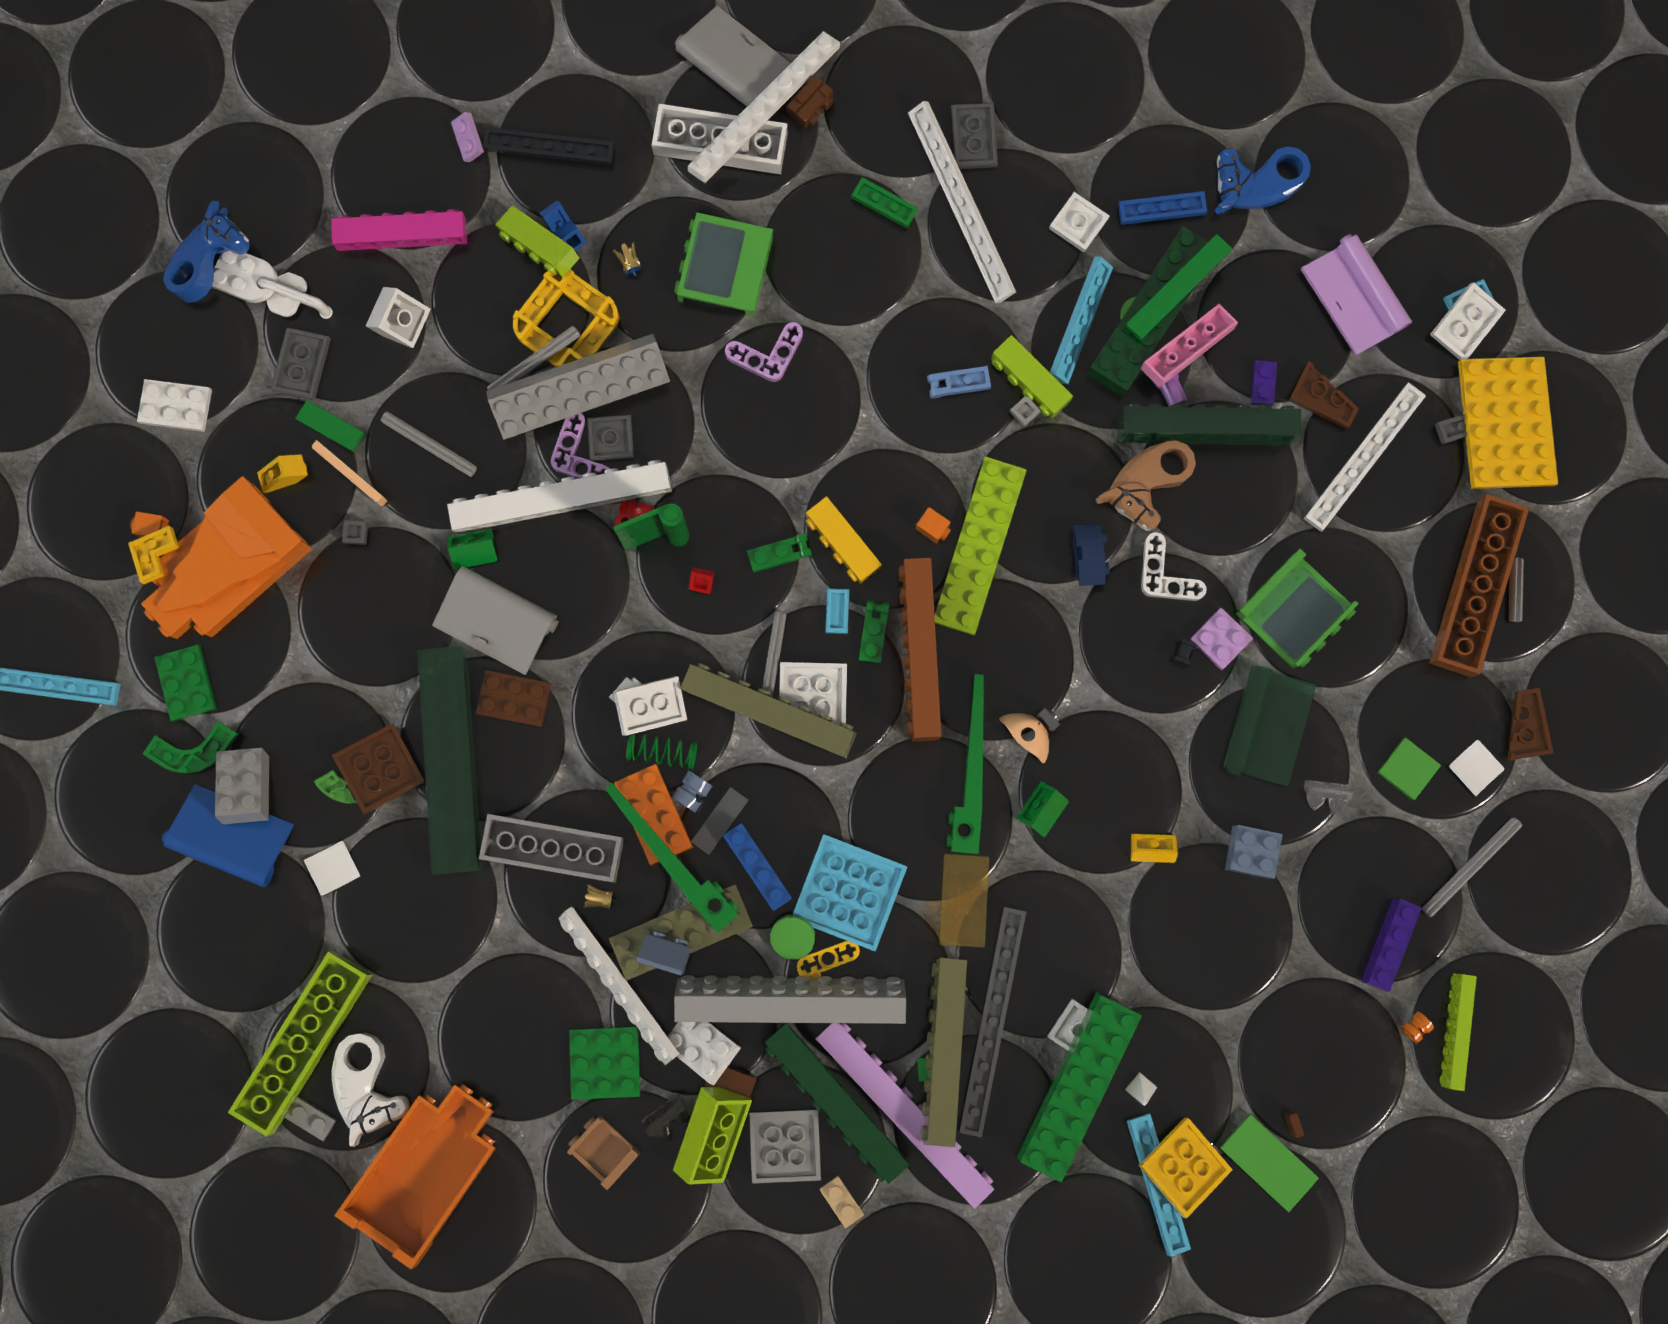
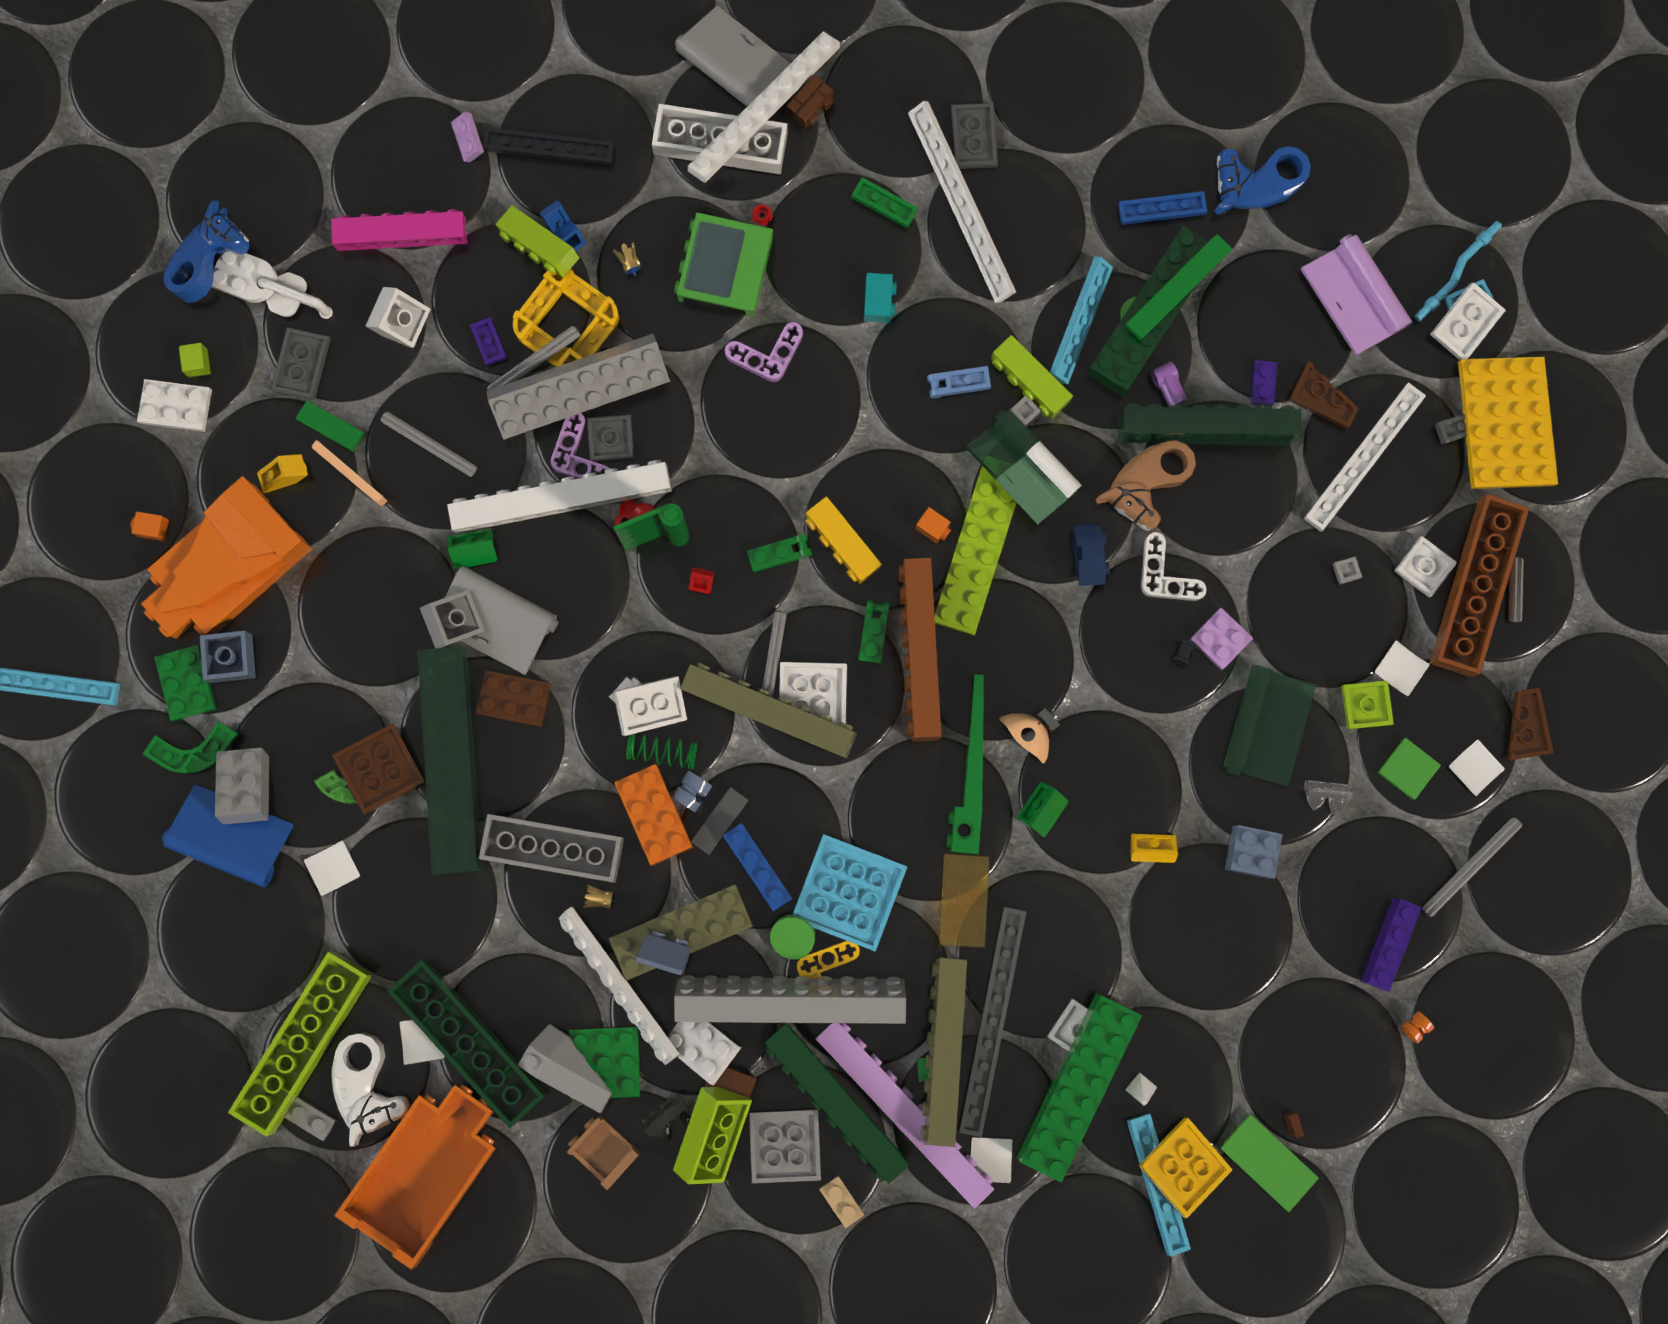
yellow plate [128,526,179,584] -> none
dark grey plate [342,520,368,545] -> none
green piece [605,783,739,933] -> none
medium azure tile [826,588,849,634] -> none
white plate [1049,192,1110,252] -> none
bright pink piece [1141,304,1238,388] -> none
clear light blue panel [1236,549,1359,669] -> none
lime piece [1440,973,1477,1091] -> none
none -> lime panel [179,343,211,377]
none -> sand blue brick [200,631,256,683]
none -> dark green brick [387,959,548,1128]
none -> white sticker [399,1020,445,1065]
none -> light grey slope [420,590,485,650]
none -> dark purple plate [470,317,507,366]
none -> light grey wedge [518,1024,612,1113]
none -> red plate [752,204,773,226]
none -> teal brick [864,273,897,323]
none -> clear green door [965,409,1082,524]
none -> white sticker [971,1137,1013,1183]
none -> light grey plate [1332,557,1362,585]
none -> lime plate [1341,680,1394,730]
none -> white sticker [1375,641,1429,696]
none -> white plate [1394,536,1457,598]
none -> medium azure bar [1414,221,1502,322]

